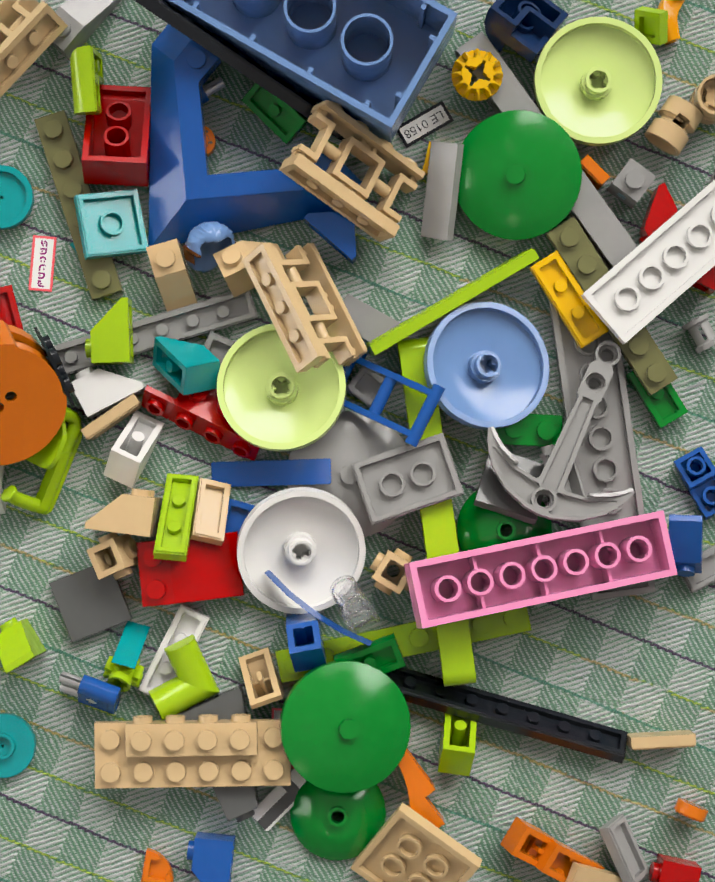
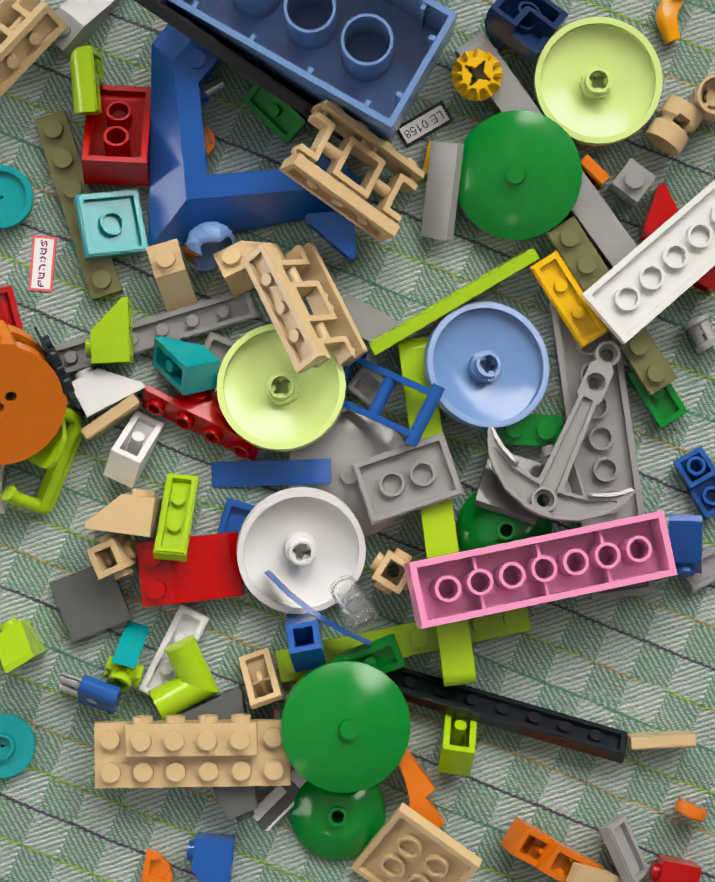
tile [190,478,231,546] -> none
lime plate [634,6,668,45] -> none

